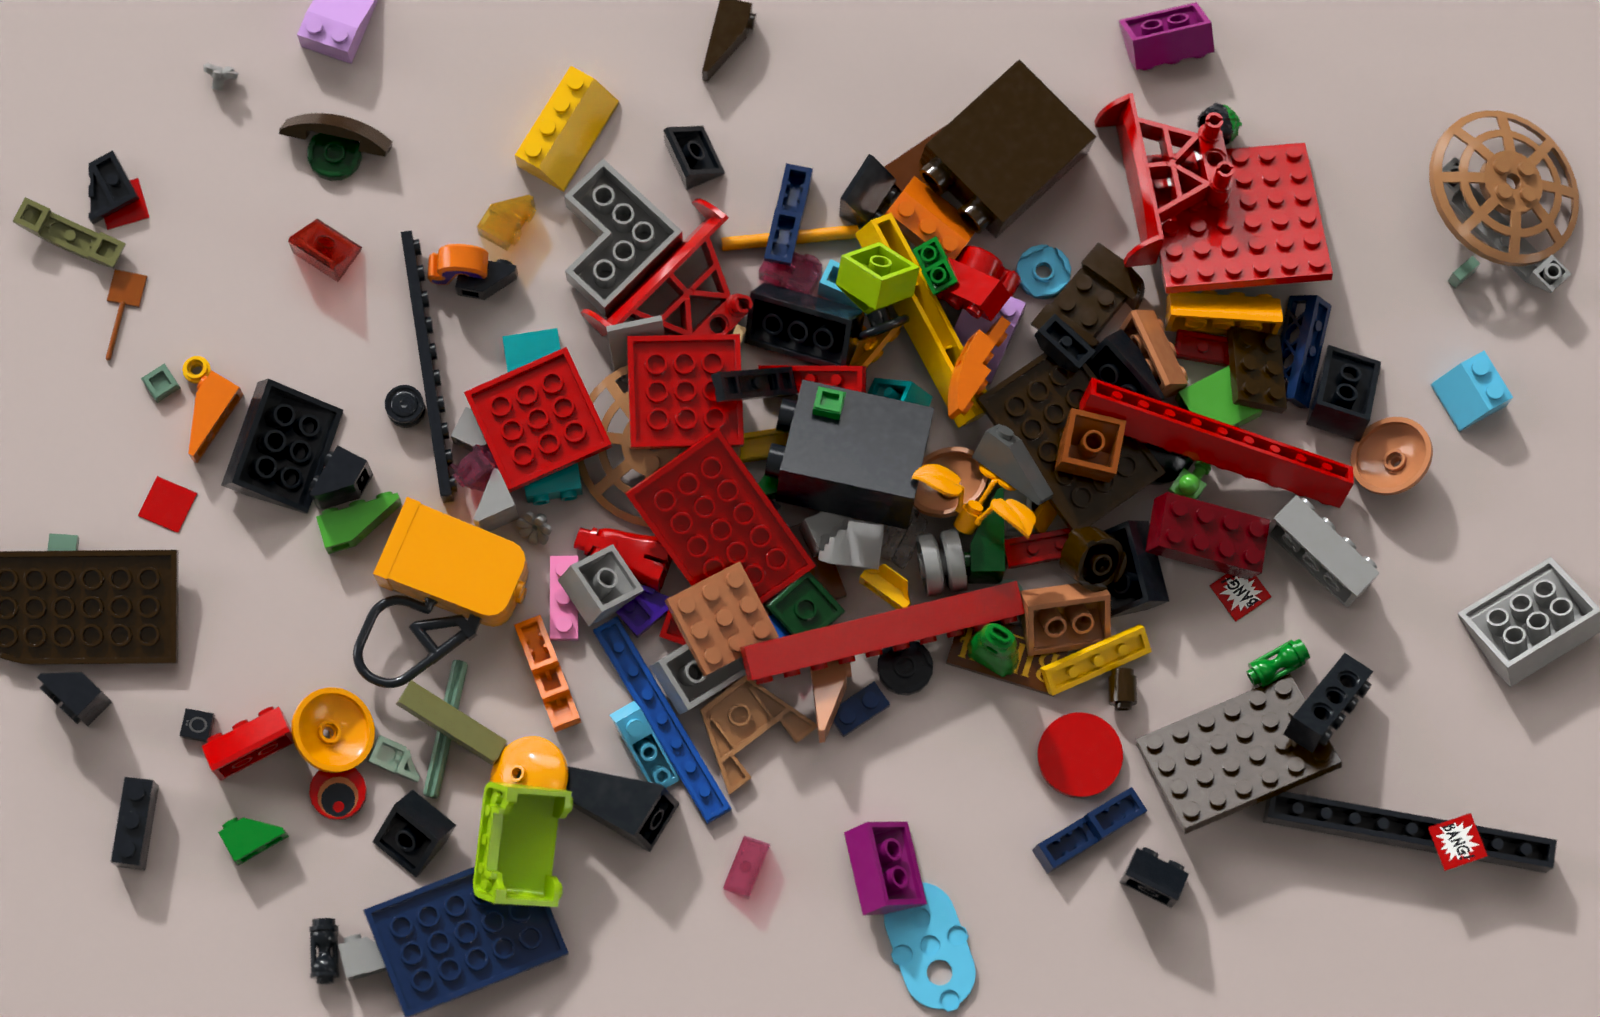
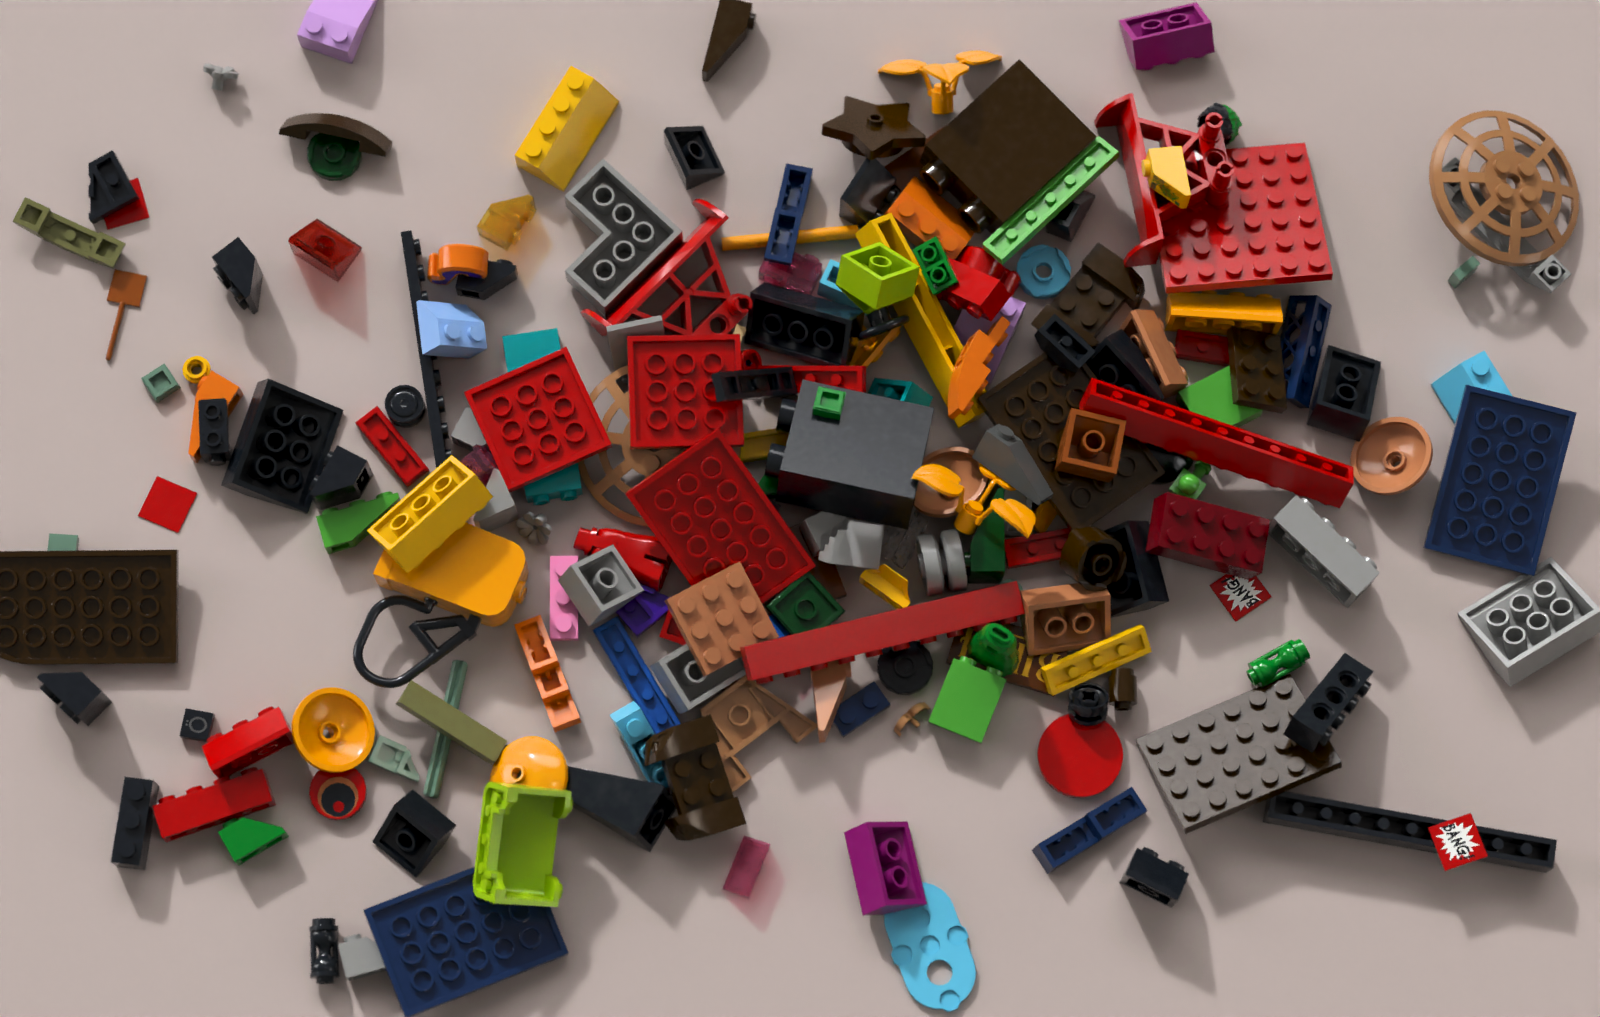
none -> red brick [152,767,276,842]
none -> black bracket [198,398,233,466]
none -> black slope [212,237,263,314]
none -> red tile [355,406,429,488]
none -> yellow slope [367,455,493,573]
none -> light blue slope [416,300,487,359]
none -> dark brown piece [645,714,746,841]
none -> red tile [741,349,762,370]
none -> dark brown plate [821,96,926,160]
none -> light orange plant [878,50,1002,114]
none -> medium nougat piece [893,702,931,737]
none -> bright green brick [928,656,1007,743]
none -> bright green plate [982,136,1119,265]
none -> black slope [1045,190,1095,242]
none -> black wheel [1068,682,1109,726]
none -> yellow slope [1142,146,1191,209]
none -> dark blue plate [1423,385,1577,576]

